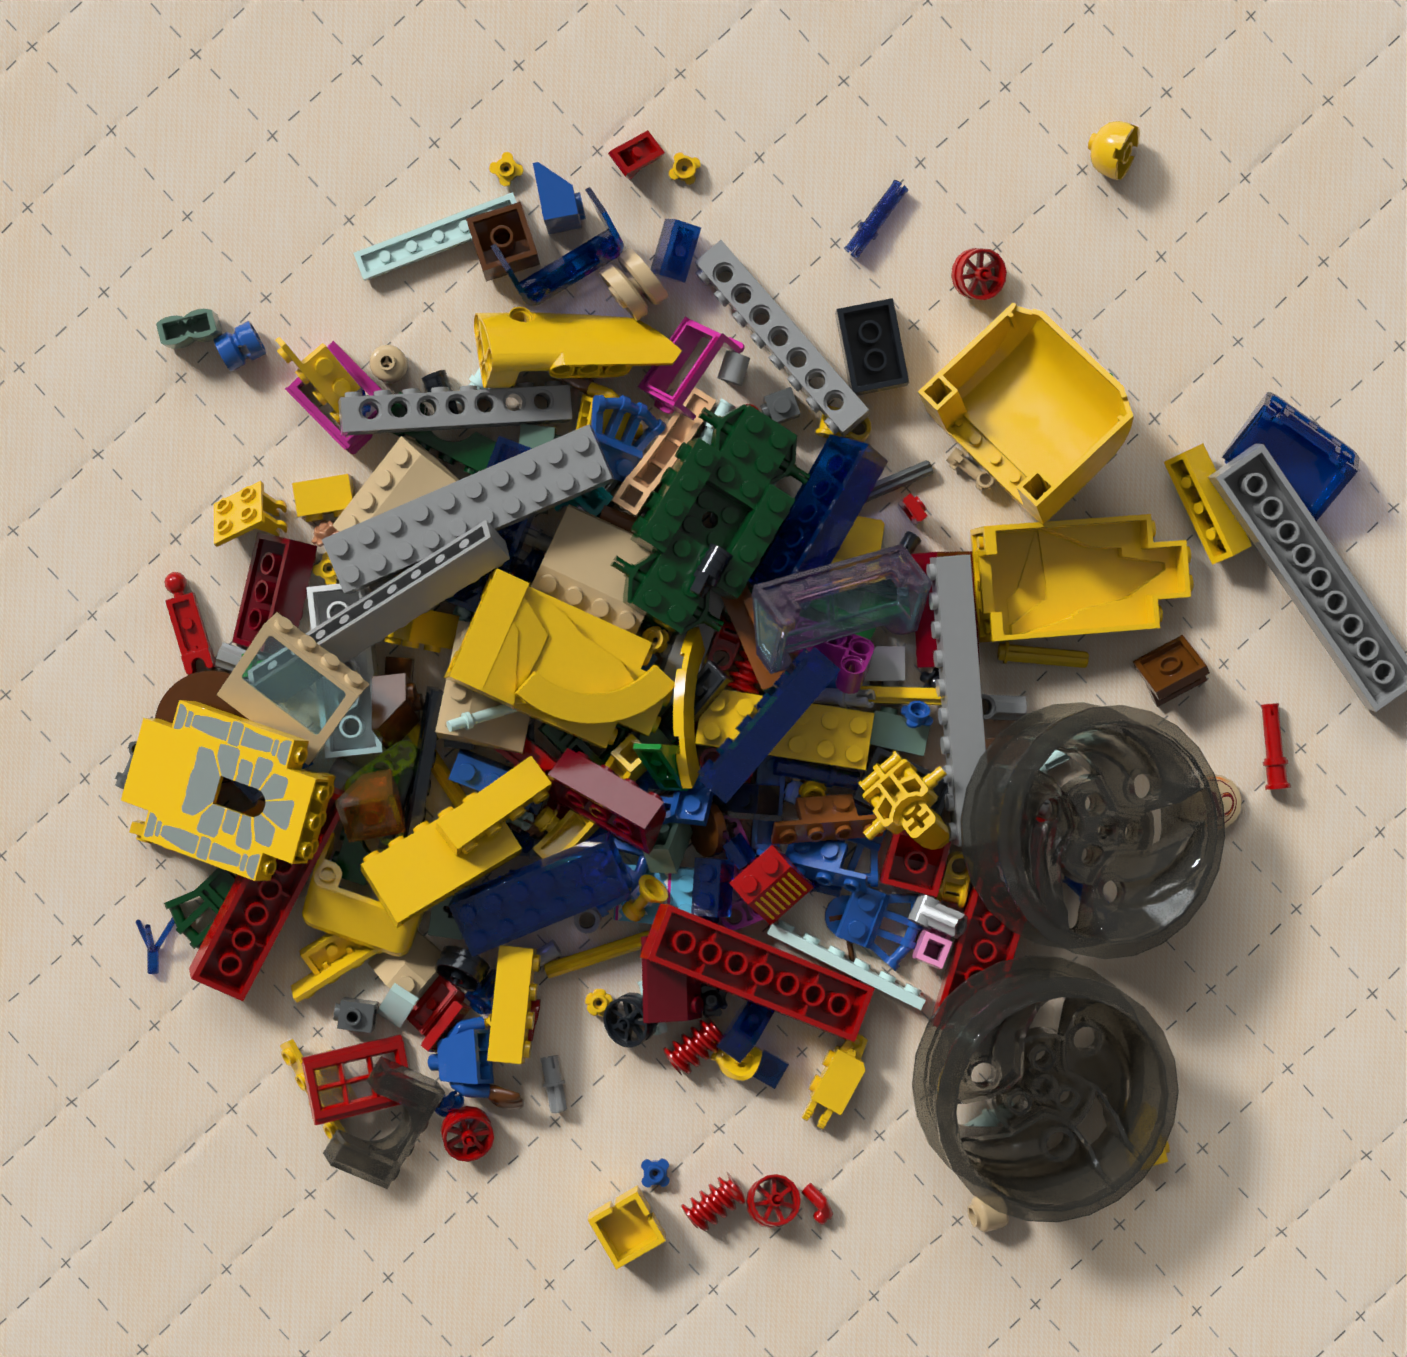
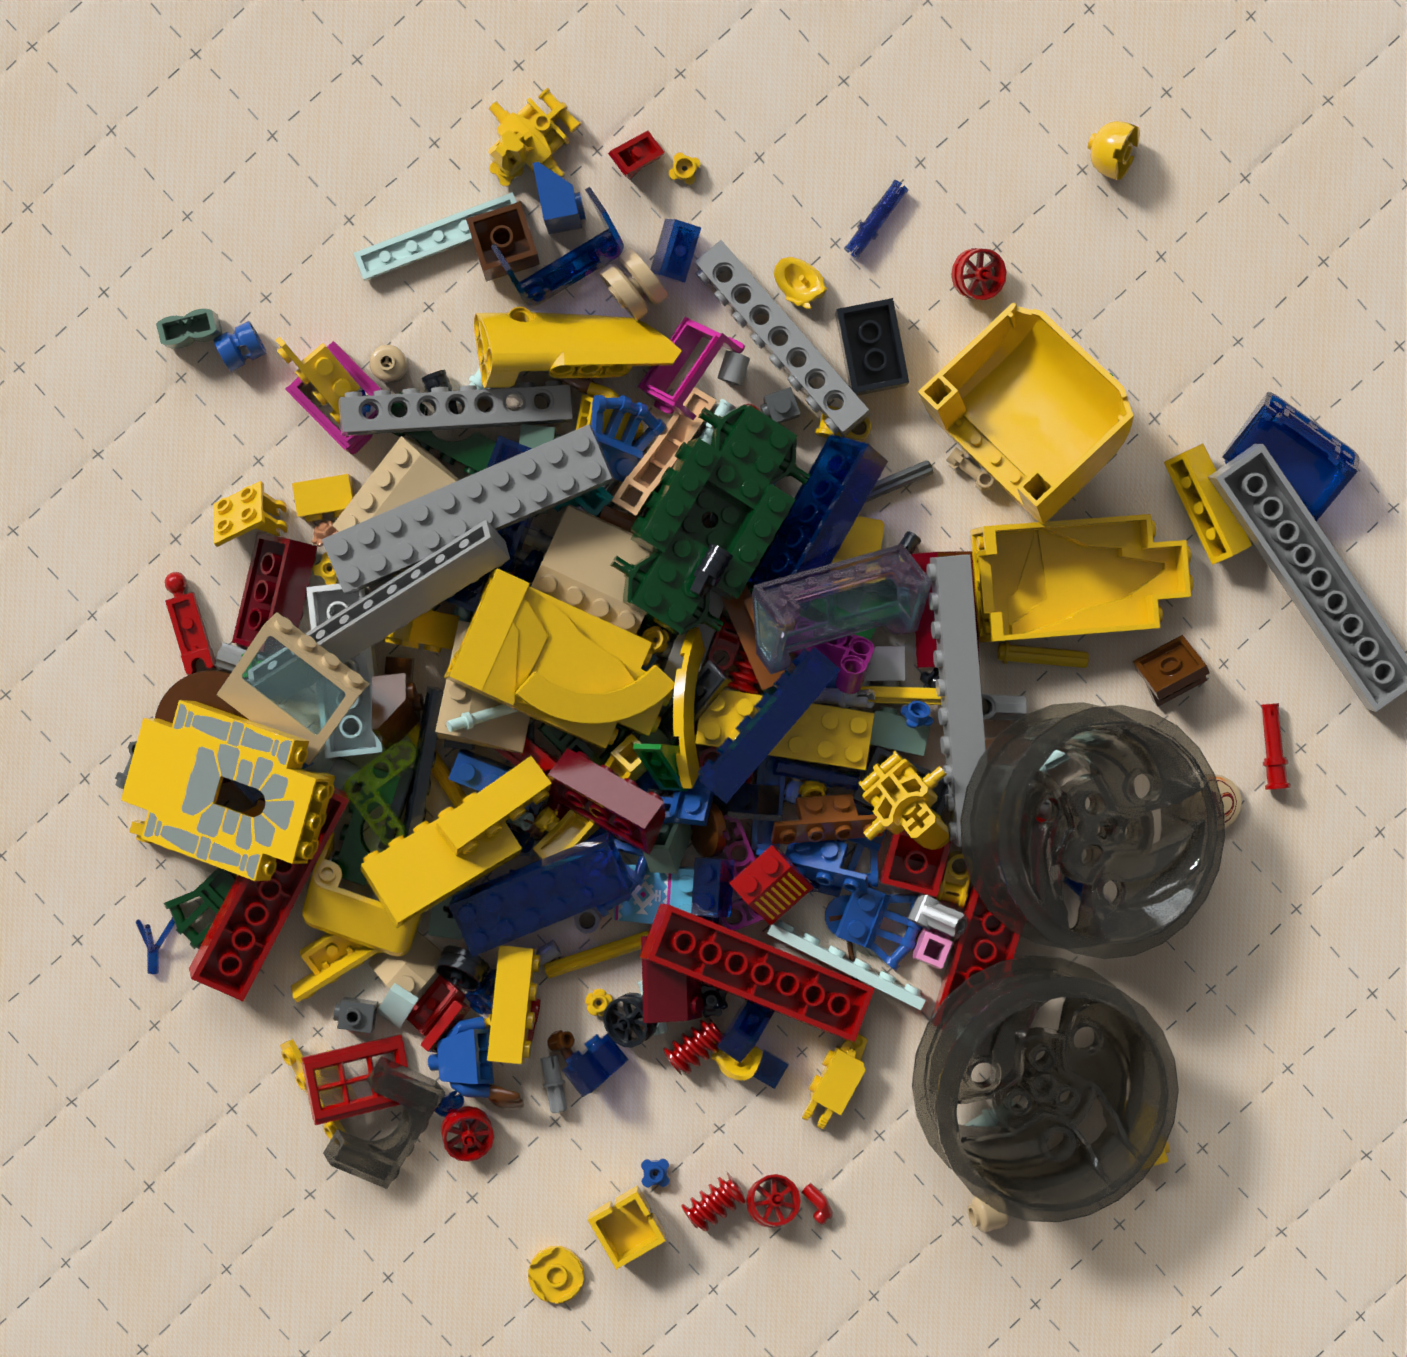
clear orange slope [335,769,405,843] -> none
yellow piece [622,875,668,922] -> none
clear blue plate [723,832,757,870] -> none
red plate [898,493,928,525] -> none
none -> yellow piece [488,88,581,177]
none -> yellow tile [528,1246,584,1304]
none -> reddish brown bar [547,1030,589,1082]
none -> clear blue brick [562,1033,629,1097]
none -> yellow hat [774,257,827,309]

